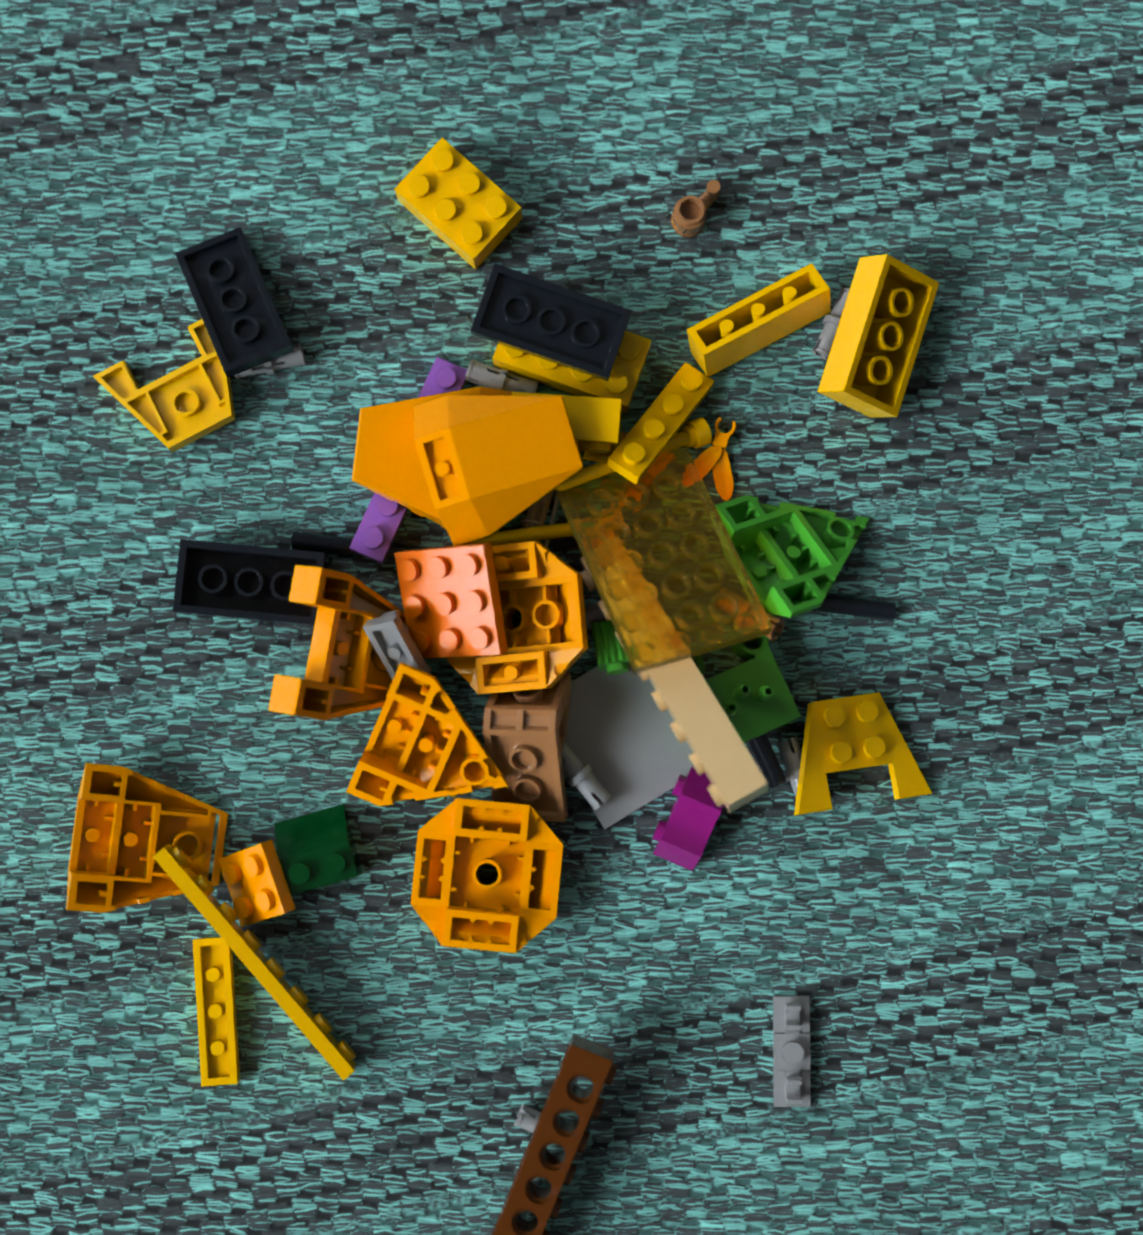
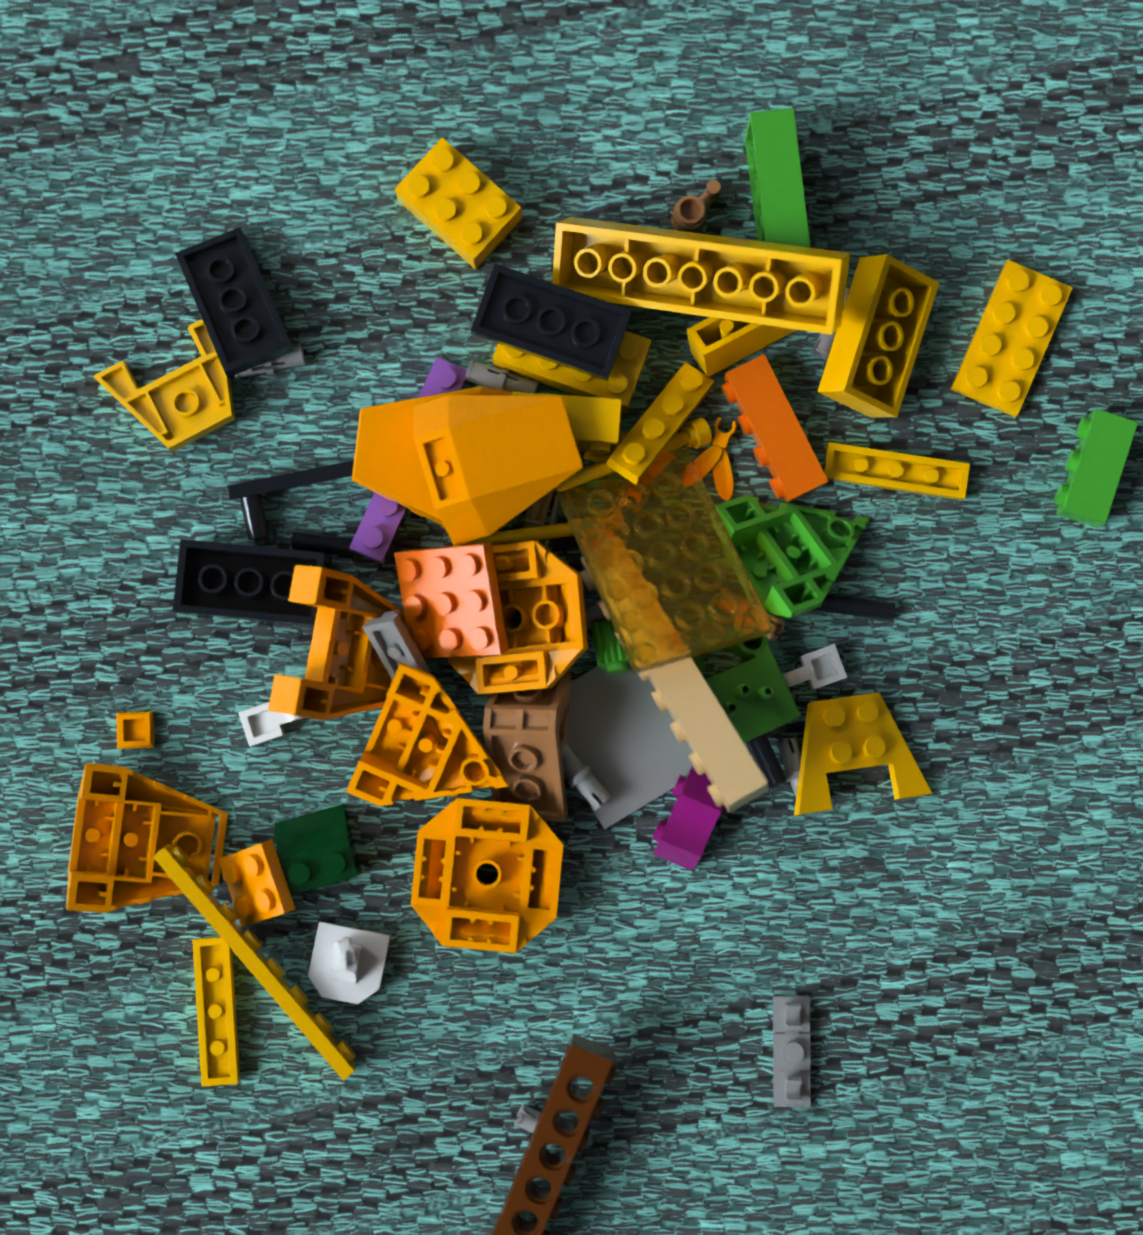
none -> light orange tile [116,712,155,749]
none -> black piece [227,461,354,540]
none -> white plate [238,702,306,747]
none -> white piece [308,921,391,1004]
none -> yellow brick [552,217,850,334]
none -> orange brick [721,354,829,503]
none -> bright green brick [744,108,811,248]
none -> white plate [782,644,847,690]
none -> yellow plate [823,442,970,500]
none -> yellow plate [950,260,1073,417]
none -> bright green brick [1054,409,1138,528]

